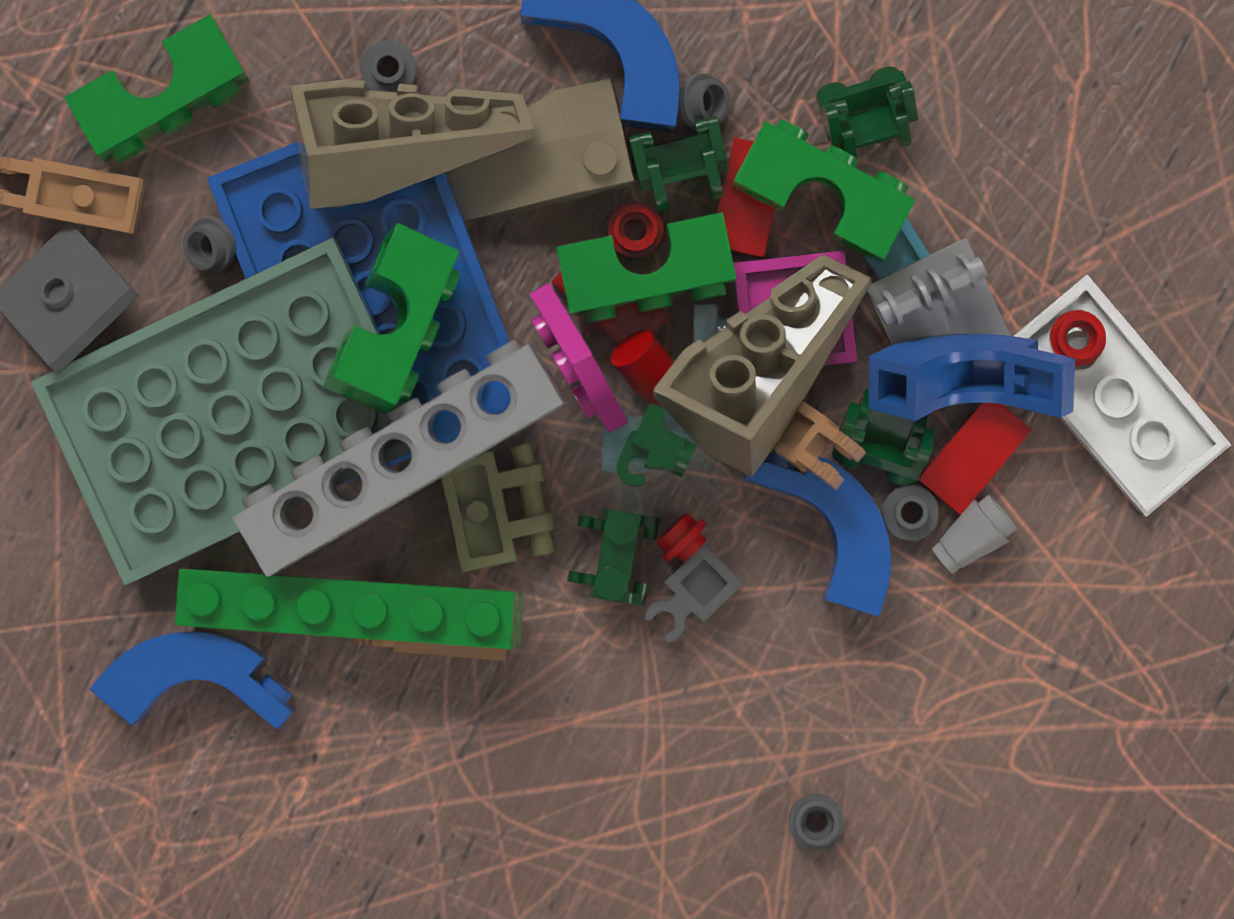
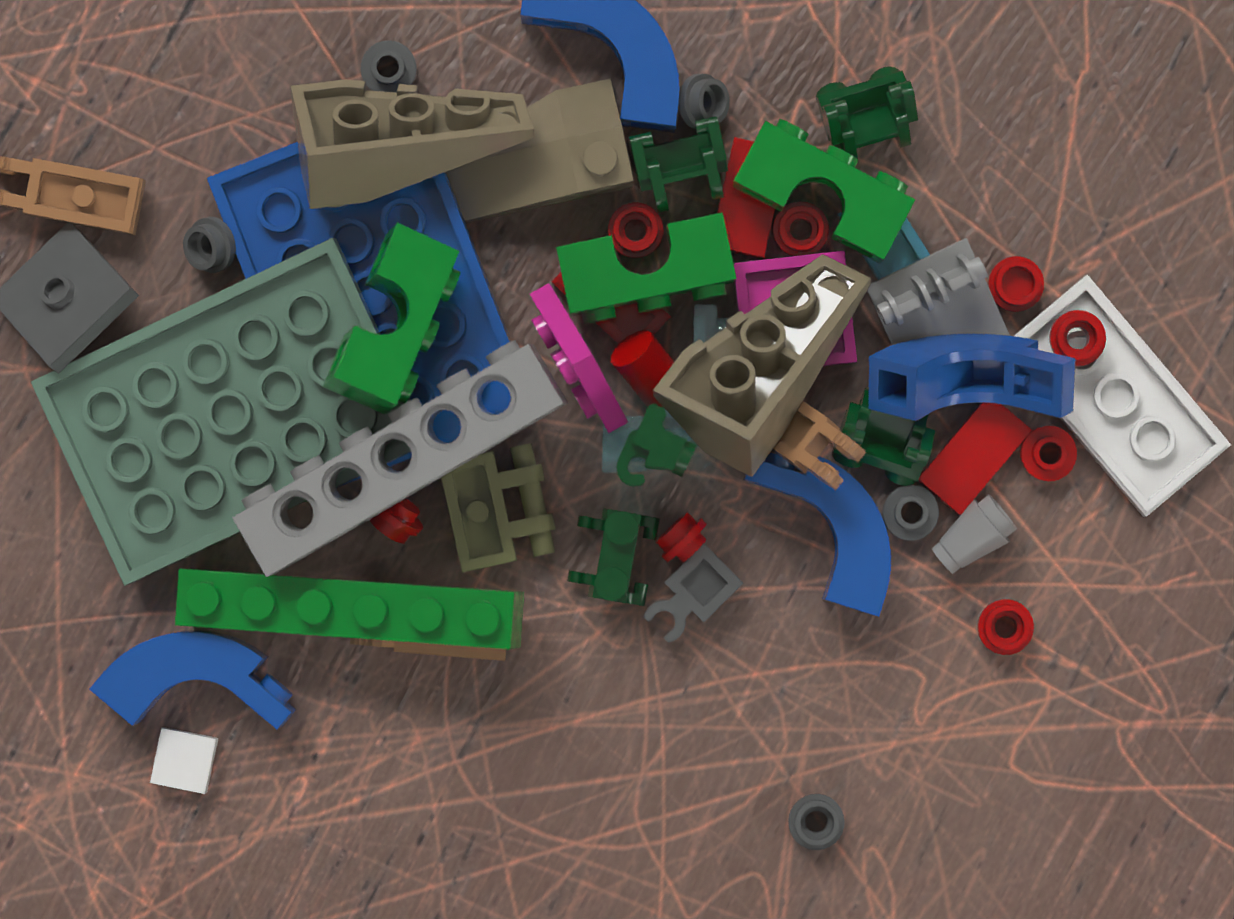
green arch [64,14,250,163] -> none
none -> white tile [150,727,218,794]
none -> red plate [369,498,423,544]
none -> red plate [773,201,829,256]
none -> red plate [977,599,1034,655]
none -> red plate [988,256,1044,312]
none -> red plate [1020,426,1077,482]

